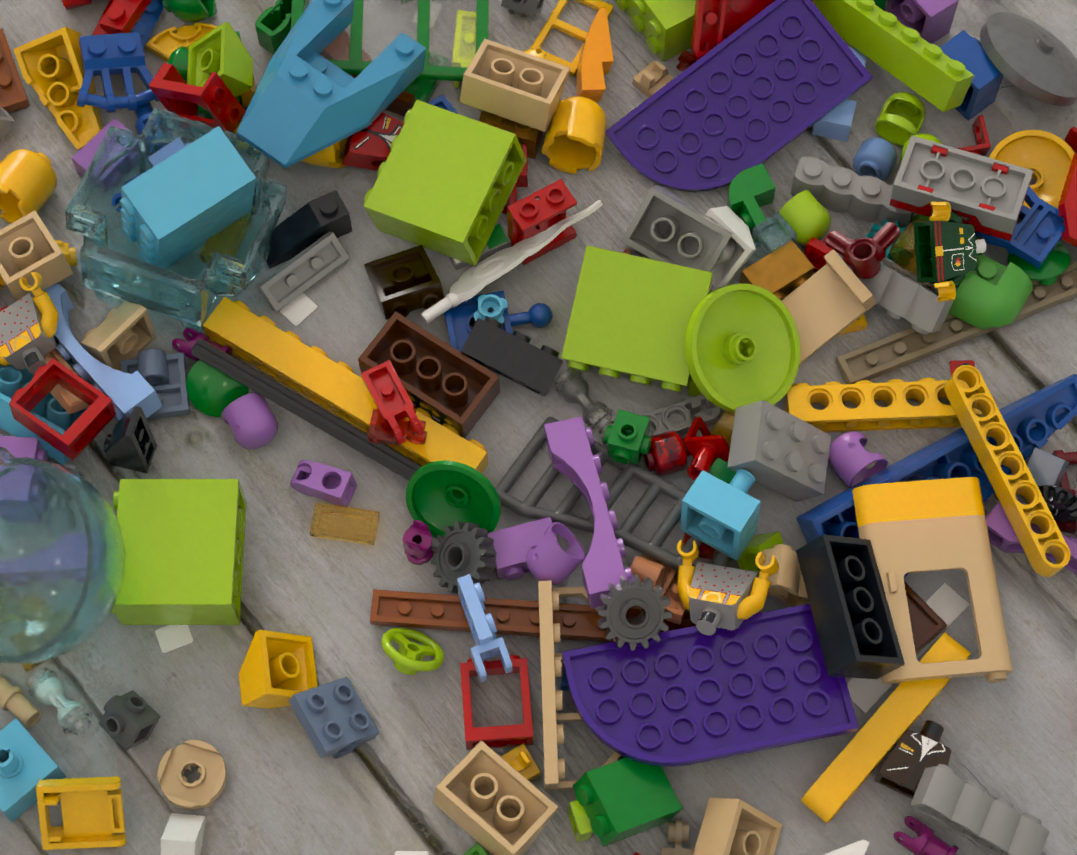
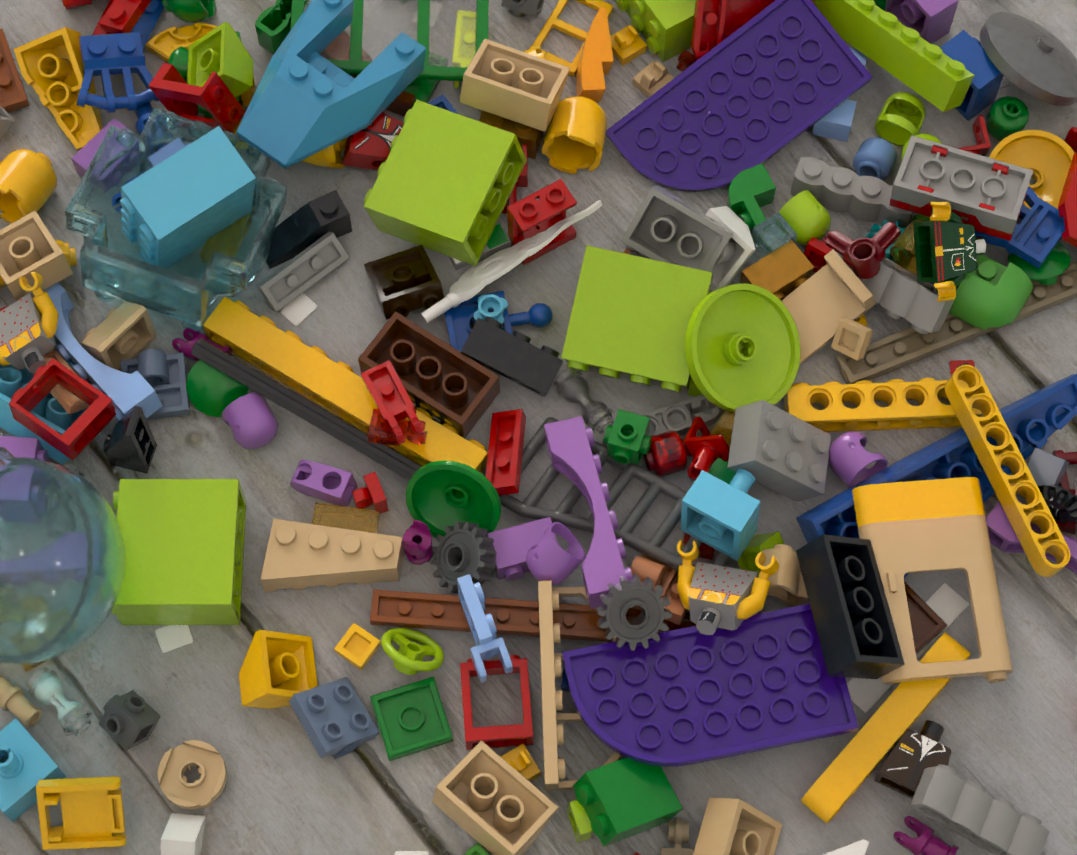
none -> tan wedge [260,518,405,593]
none -> yellow tile [334,623,381,671]
none -> red tile [352,471,389,515]
none -> green tile [370,676,454,762]
none -> red plate [485,409,526,496]
none -> yellow tile [610,25,647,66]
none -> tan tile [831,317,873,361]
none -> green head [986,96,1029,140]

